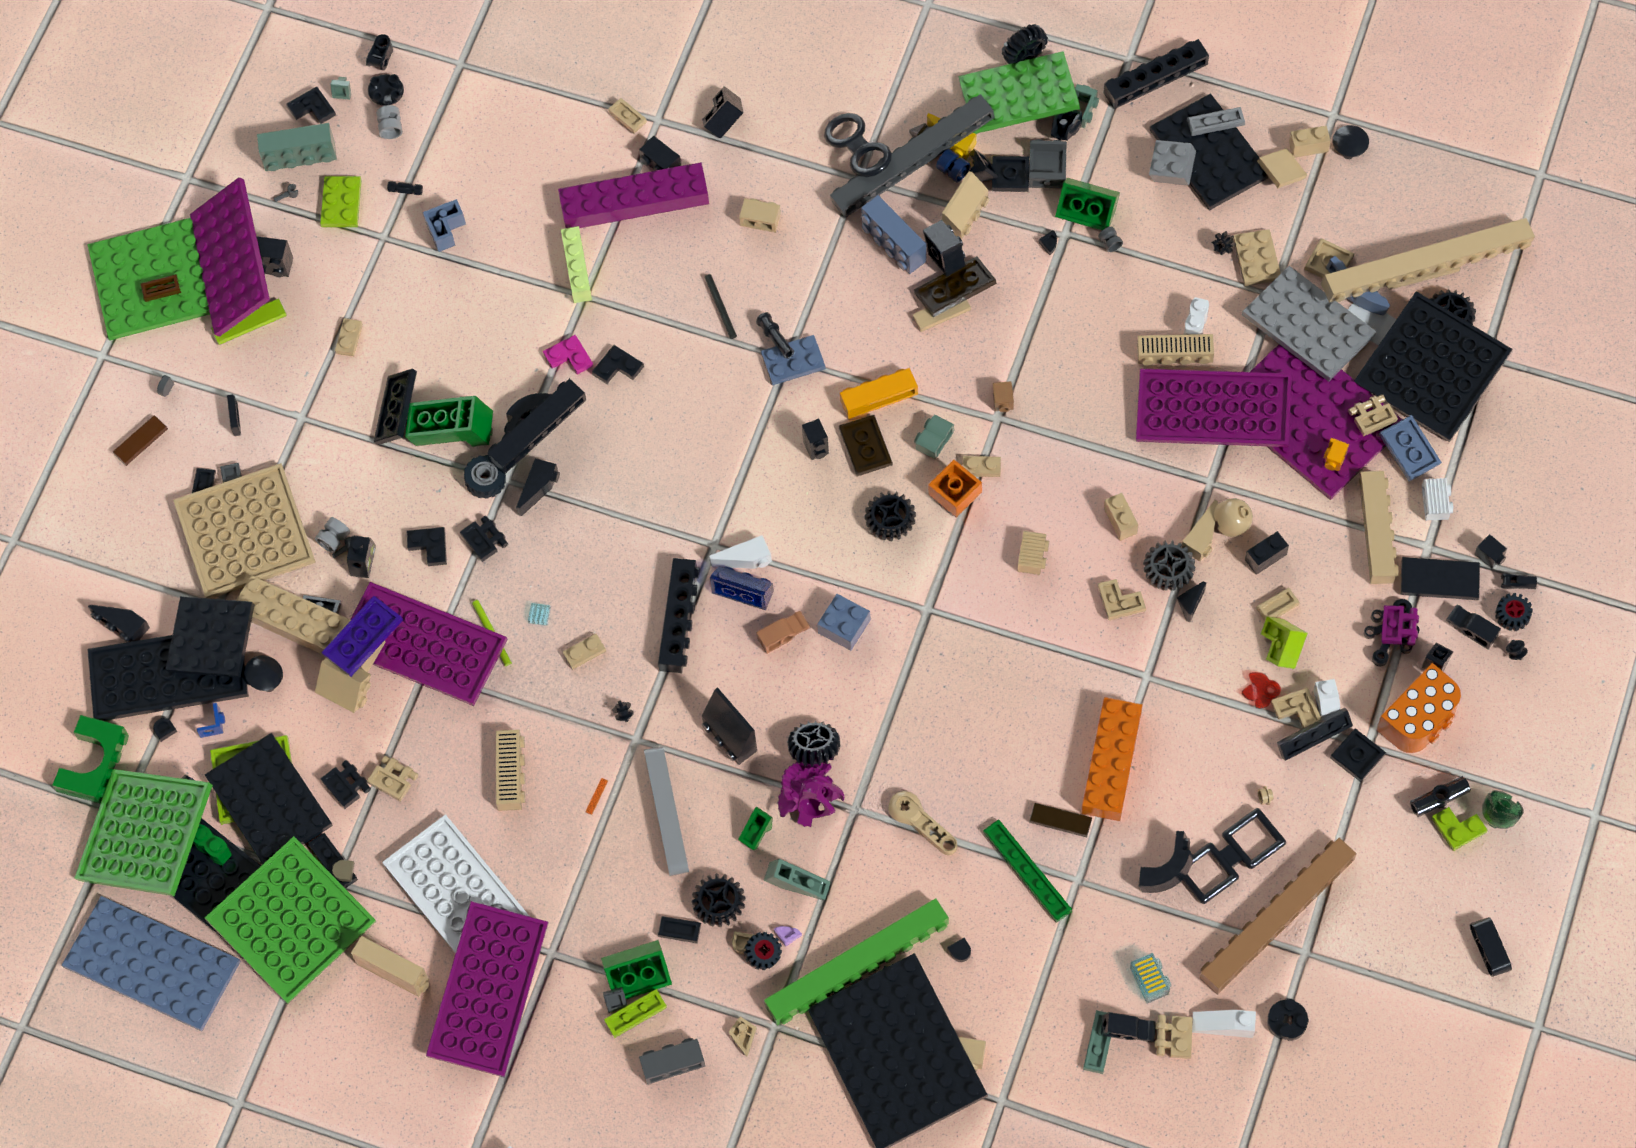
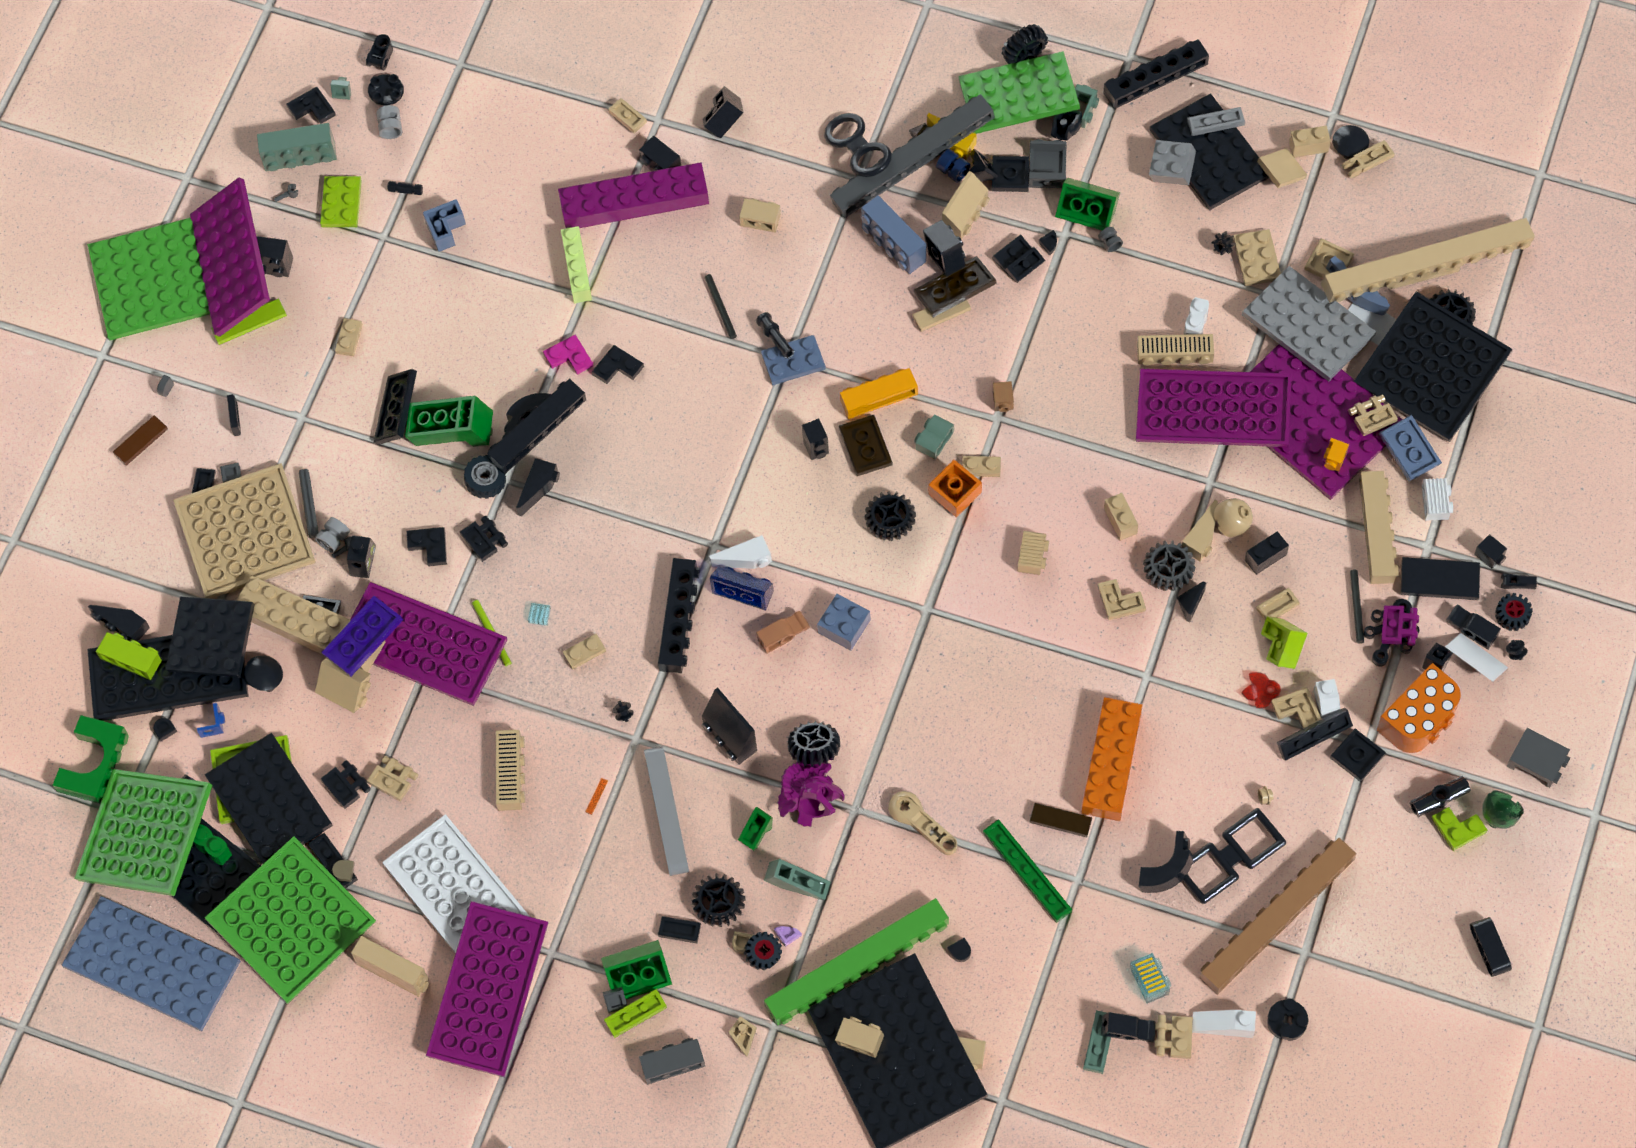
reddish brown tile [140,274,181,302] -> none
none -> lime brick [96,632,162,680]
none -> dark grey axle [299,469,319,538]
none -> tan brick [835,1017,884,1058]
none -> black slope [992,234,1046,283]
none -> tan hinge [1342,140,1395,178]
none -> pearl dark grey bar [1350,570,1364,644]
none -> white sticker [1445,633,1508,682]
none -> dark grey panel [1507,728,1571,788]

